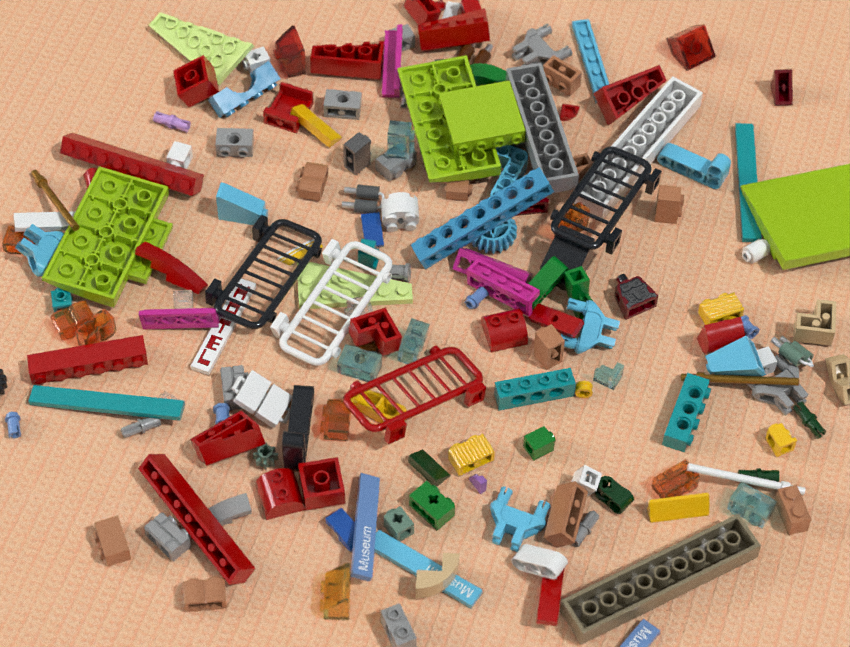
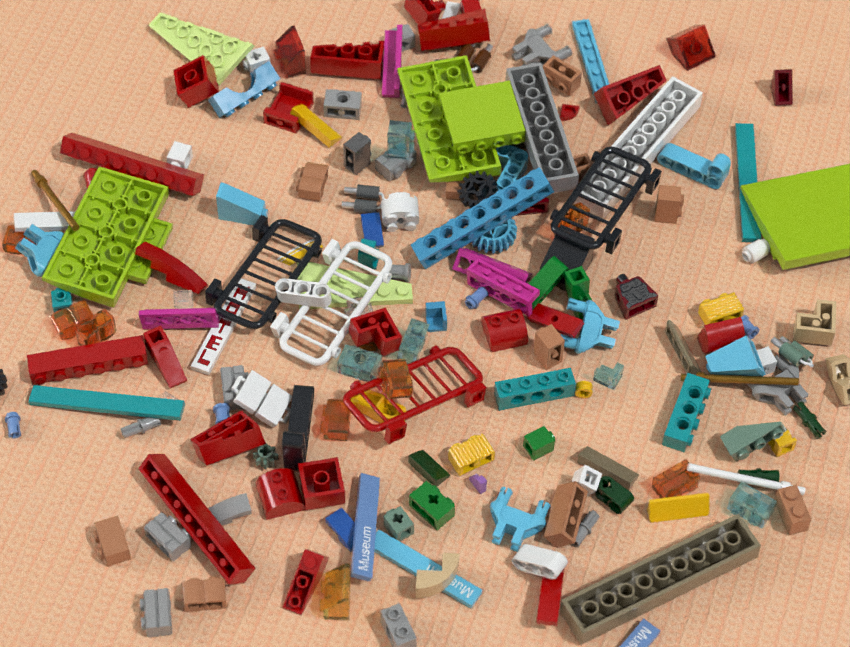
lavender pin [153,111,191,132] -> none
light grey brick [215,128,254,157] -> none
green brick [470,63,506,86] -> none
none -> light grey brick [140,588,172,637]
none -> red slope [143,325,187,388]
none -> white beam [275,278,332,308]
none -> red slope [282,549,329,615]
none -> clear orange brick [378,359,413,399]
none -> dark azure panel [425,301,447,332]
none -> black gear [458,171,498,208]
none -> dark tan slope [577,446,639,490]
none -> dark tan slope [665,320,701,374]
none -> sand green slope [720,422,787,462]

